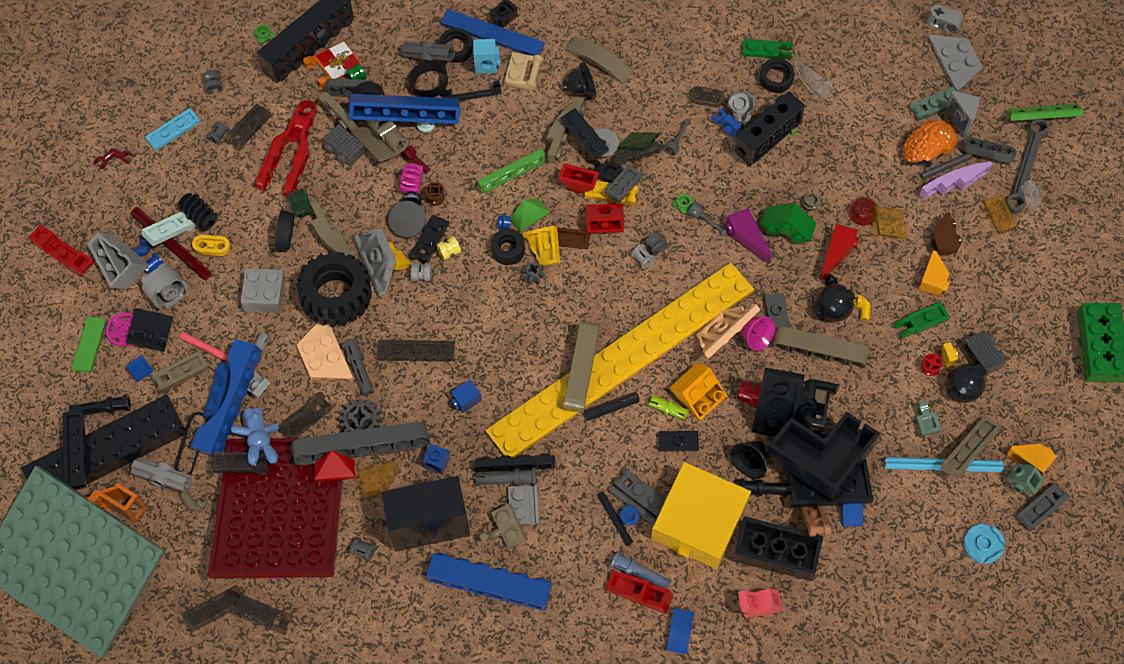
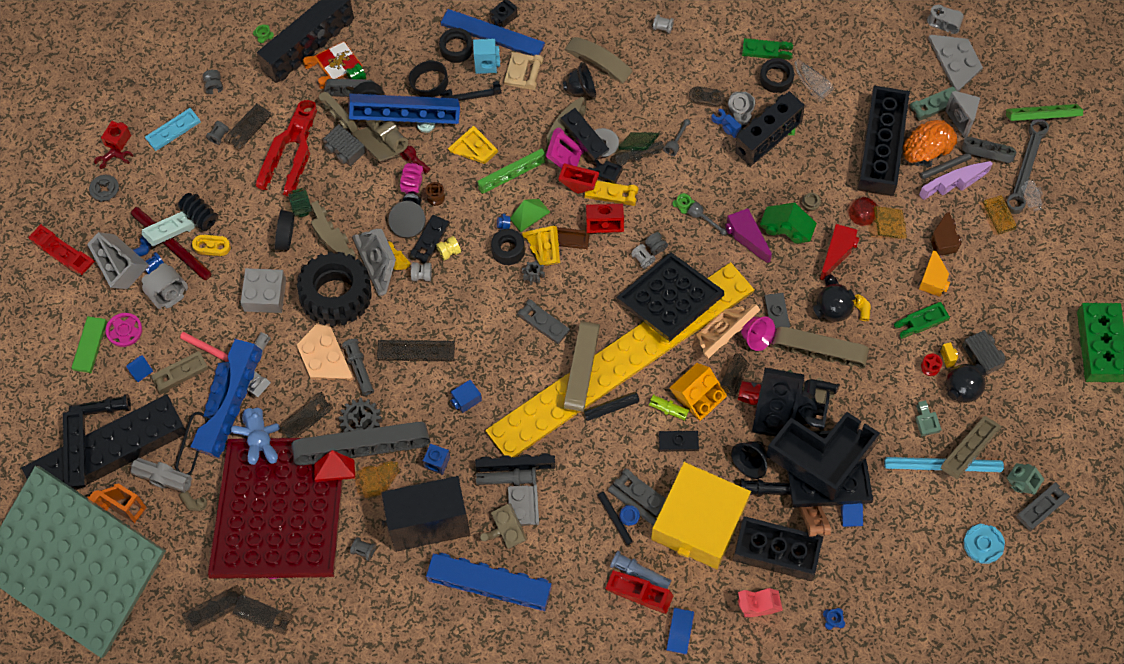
black hinge [126,308,173,352] -> none
clear smoke plate [211,452,269,475] -> none
dark grey piece [401,41,455,61] -> none
dark grey plate [605,165,642,203] -> none
light orange slope [1007,444,1057,475] -> none
none -> dark grey gear [89,175,119,202]
none -> red brick [101,121,131,151]
none -> yellow wing [448,126,498,164]
none -> dark grey plate [516,299,570,345]
none -> dark pink plate [546,127,585,169]
none -> black plate [616,252,725,342]
none -> light grey bush [653,14,674,34]
none -> clear smoke plate [720,353,750,397]
none -> blue plate [823,608,845,630]
none -> black brick [857,85,910,196]

